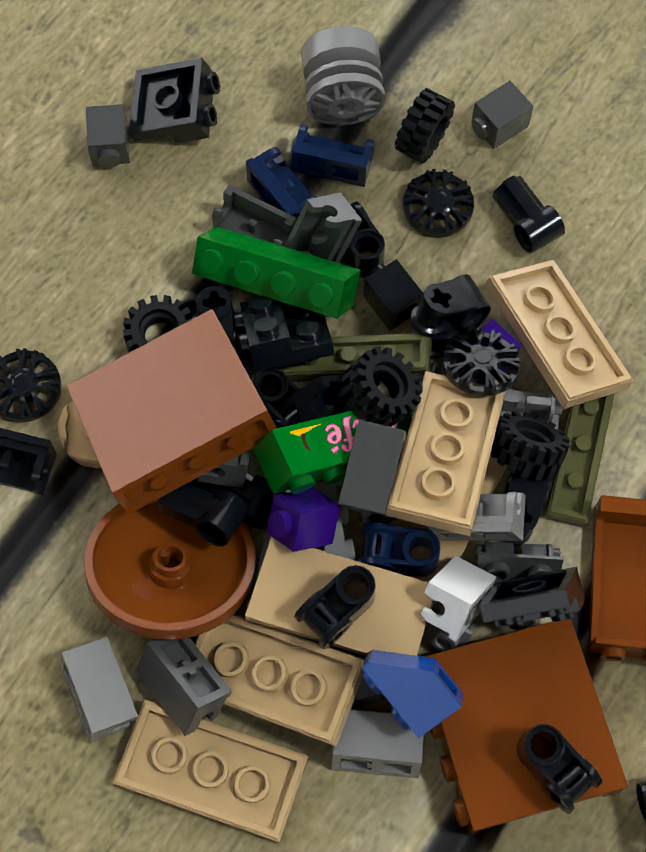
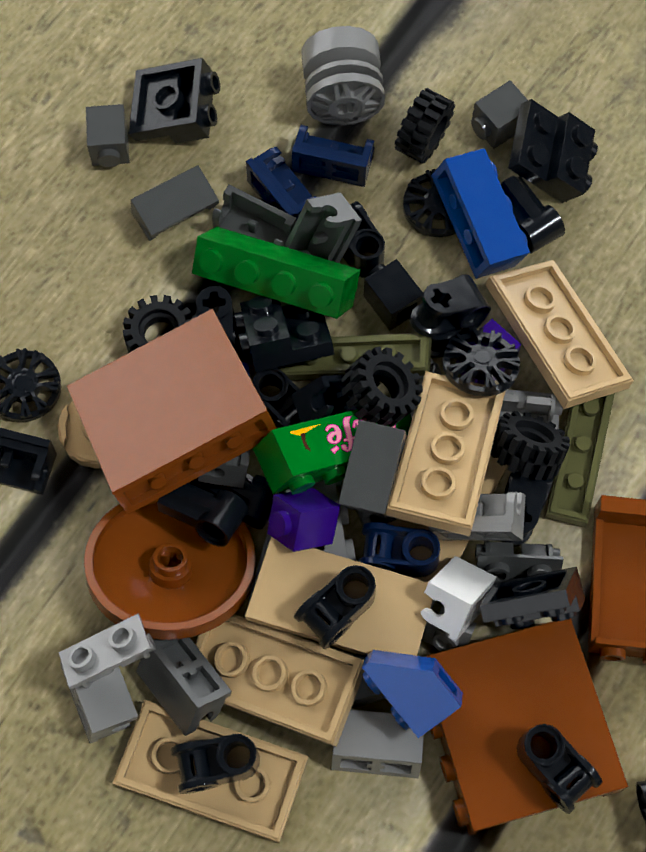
none -> light grey hinge [58,614,156,690]
none -> dark grey hinge [130,165,219,241]
none -> black piece [171,734,260,794]
none -> blue brick [432,148,530,279]
none -> black plate [508,99,598,203]

